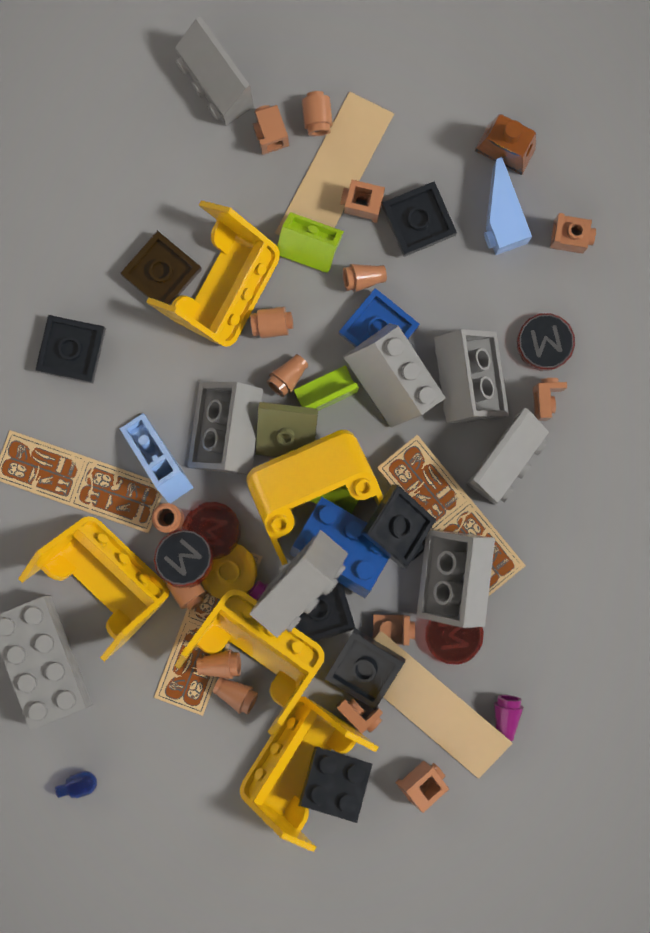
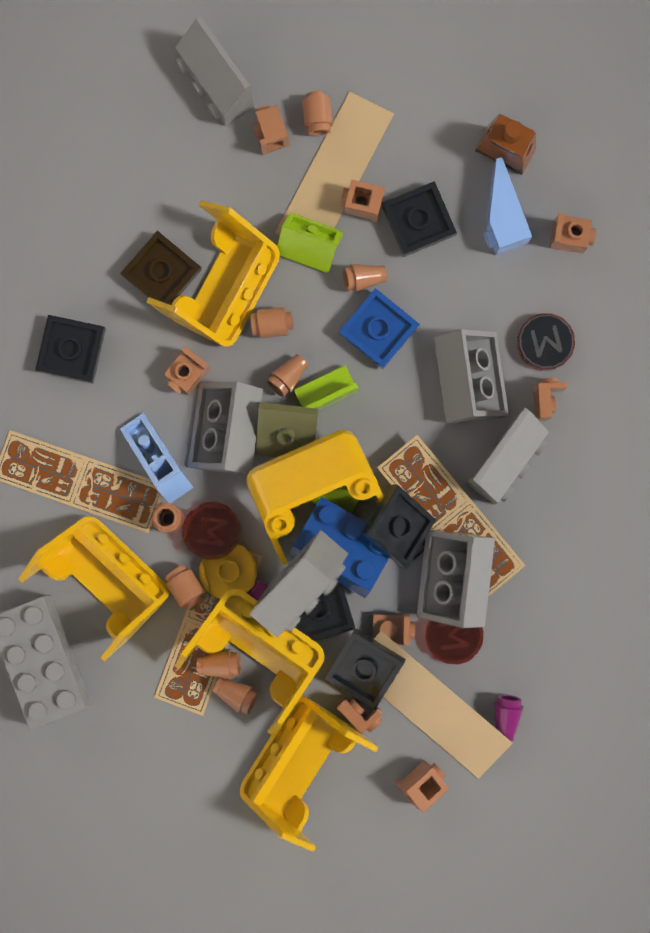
clear blue cylinder [55,771,97,799] -> none
black tile [154,529,214,588] -> none
black plate [298,747,373,823] -> none
light grey slope [343,323,445,427] -> none
none -> nougat brick [164,346,210,395]

